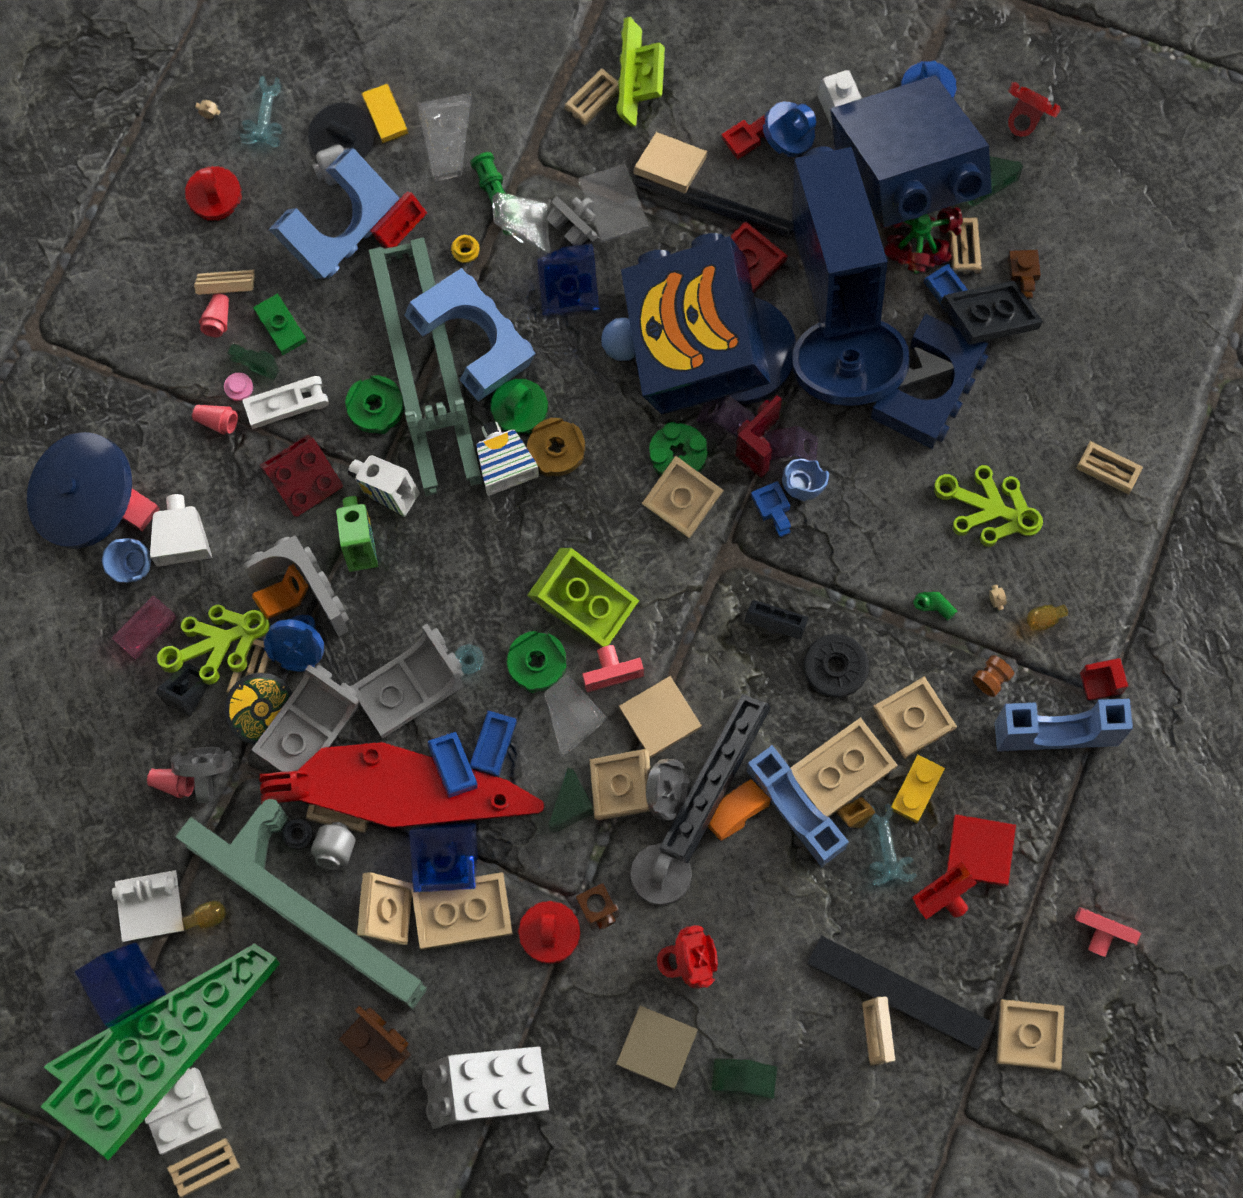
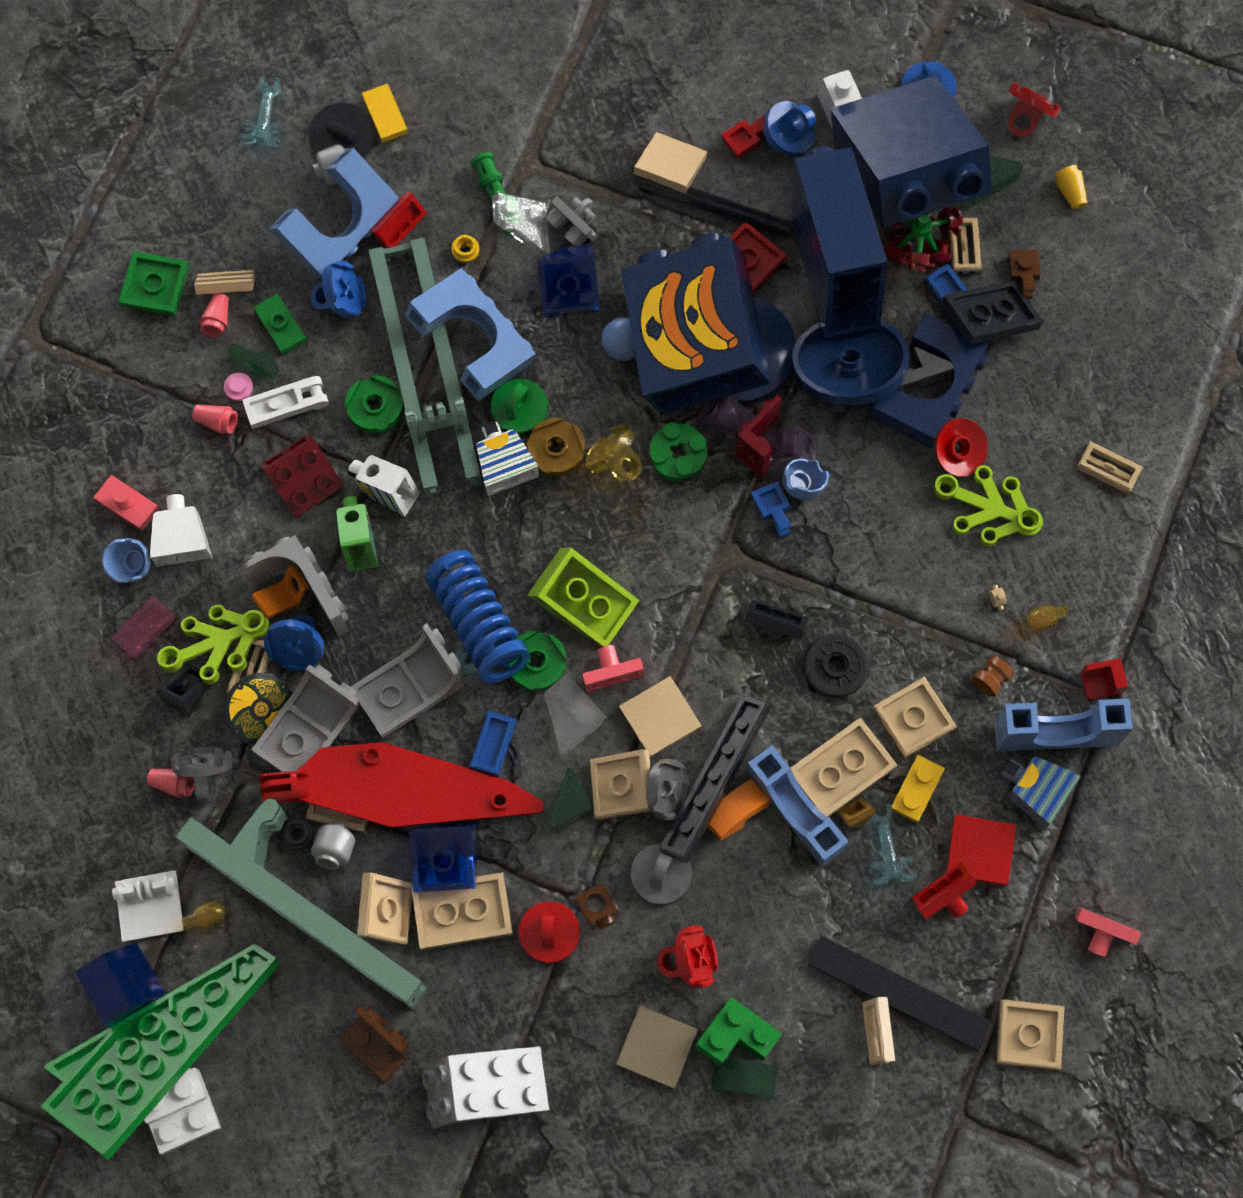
dark blue dish [27,432,132,549] -> none
tan tile [167,1138,240,1198] -> none
red tile [185,166,242,221] -> none
tan piece [196,100,220,119] -> none
clear wing [417,93,472,182] -> none
blue tile [427,732,478,798] -> none
tan tile [564,68,620,125] -> none
clear piece [578,164,649,243] -> none
lime bracket [617,17,665,127] -> none
tan tile [642,456,724,538] -> none
green arm [913,592,958,621] -> none
none -> green plate [119,251,190,317]
none -> blue tile [311,261,367,318]
none -> blue piece [425,550,530,683]
none -> clear yellow tile [585,424,642,481]
none -> green plate [694,997,782,1067]
none -> red dish [935,418,988,477]
none -> torso [1001,756,1081,830]
none -> yellow cone [1055,165,1088,210]

